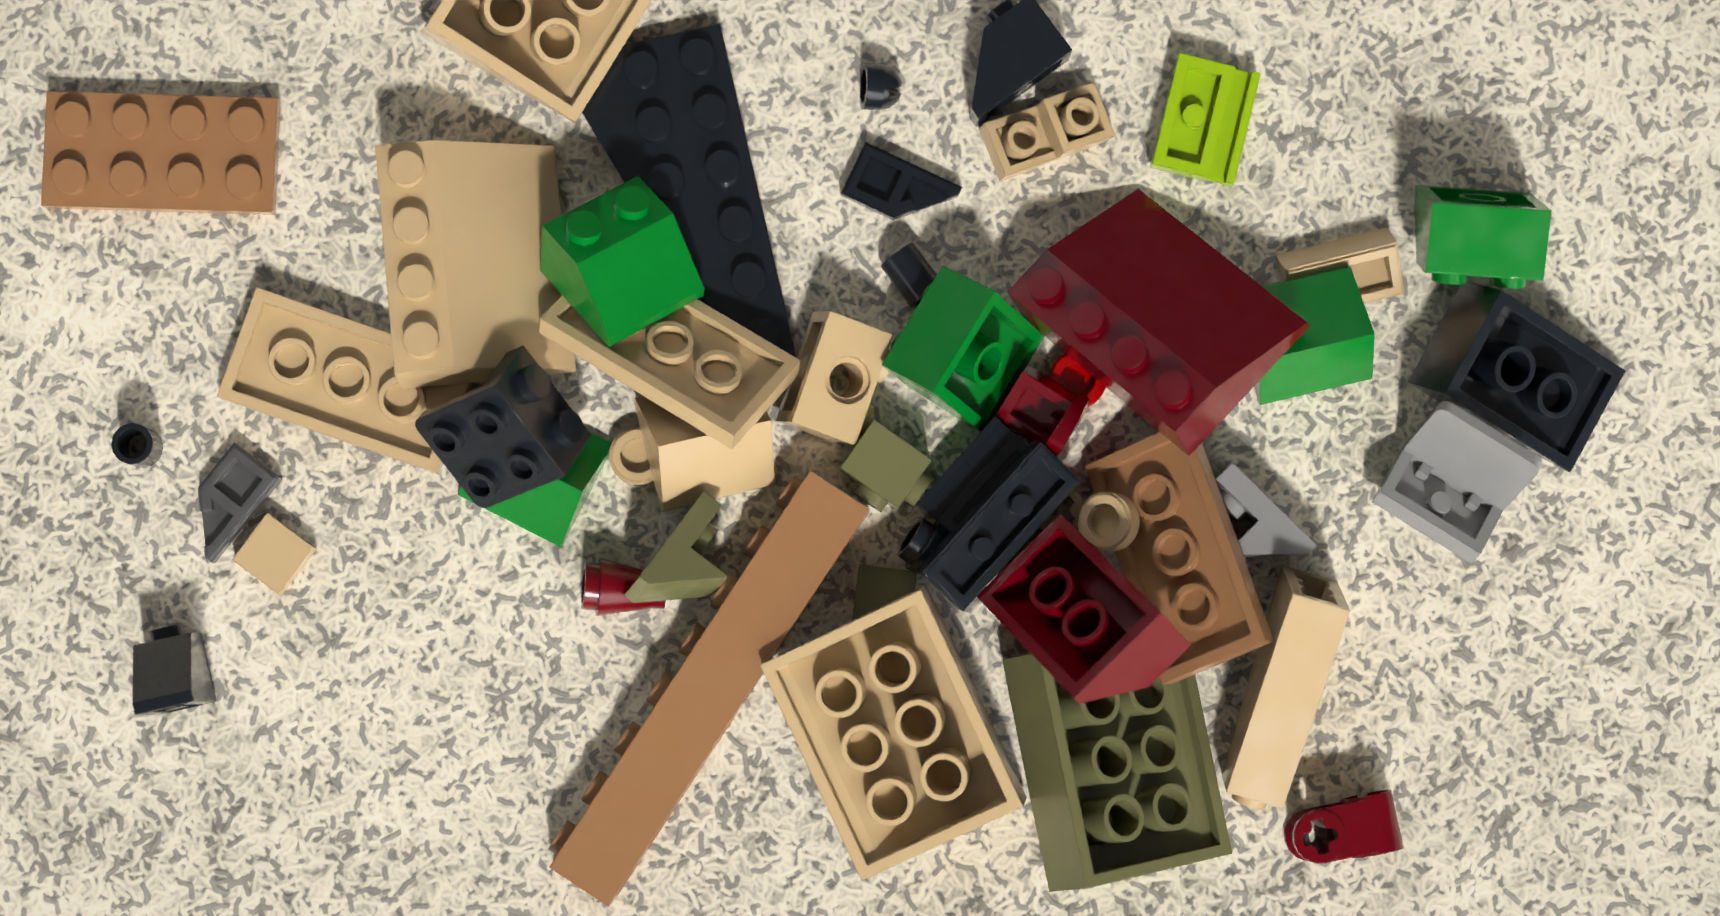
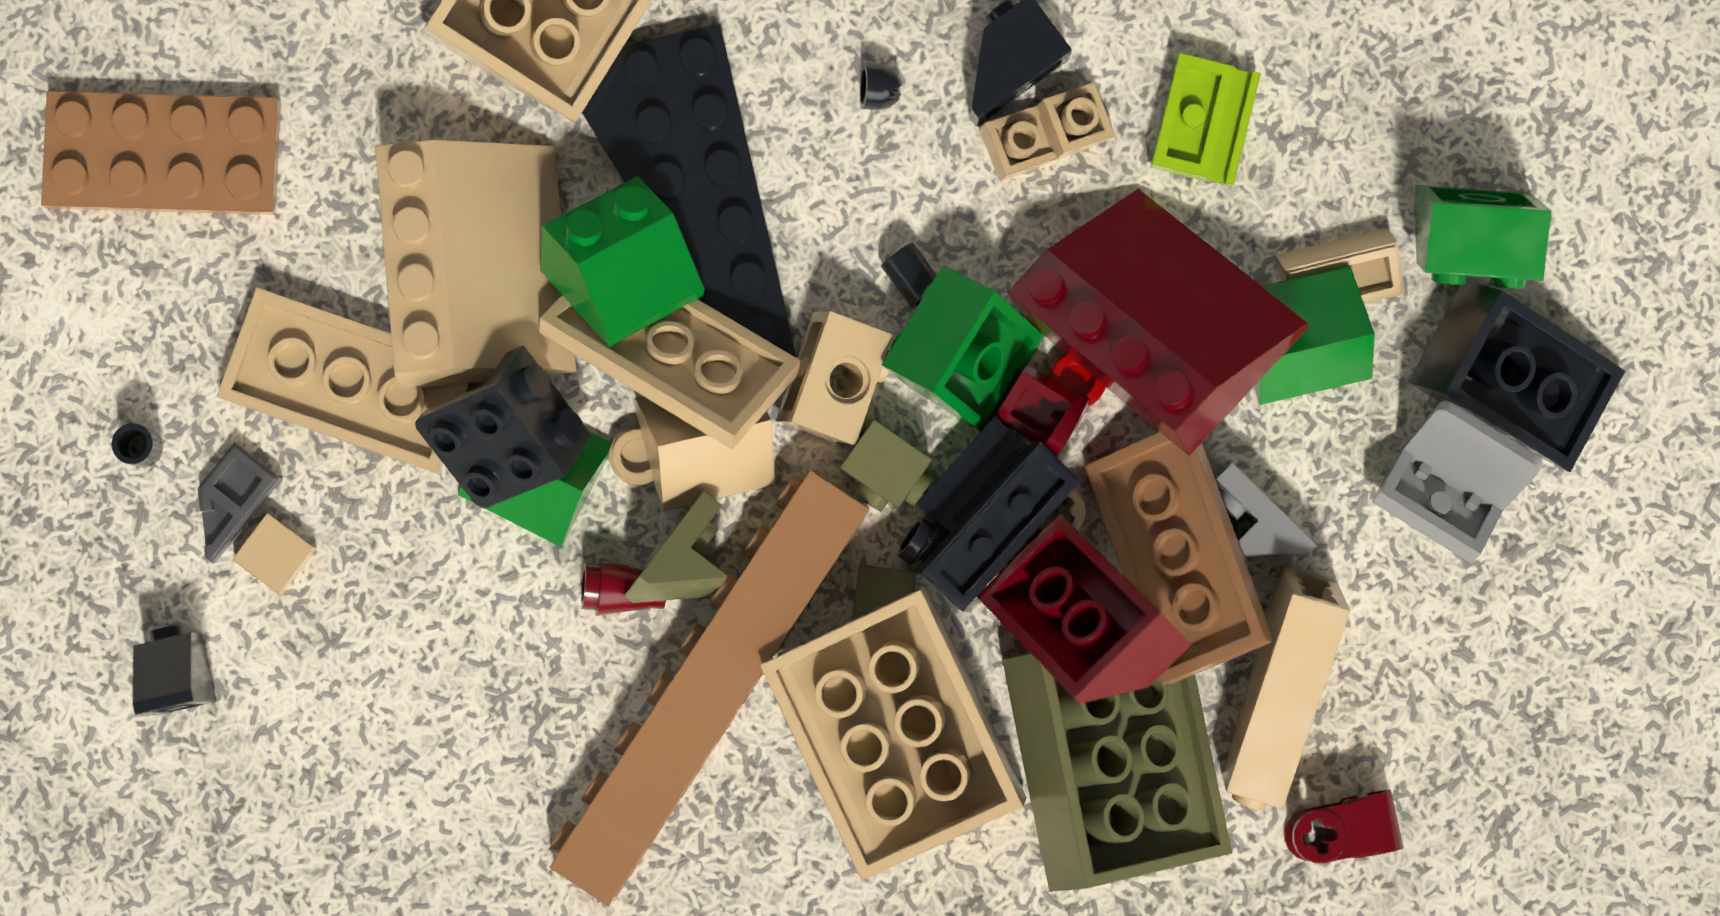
black tile [841,142,962,220] -> none
tan tile [1078,492,1140,551] -> none

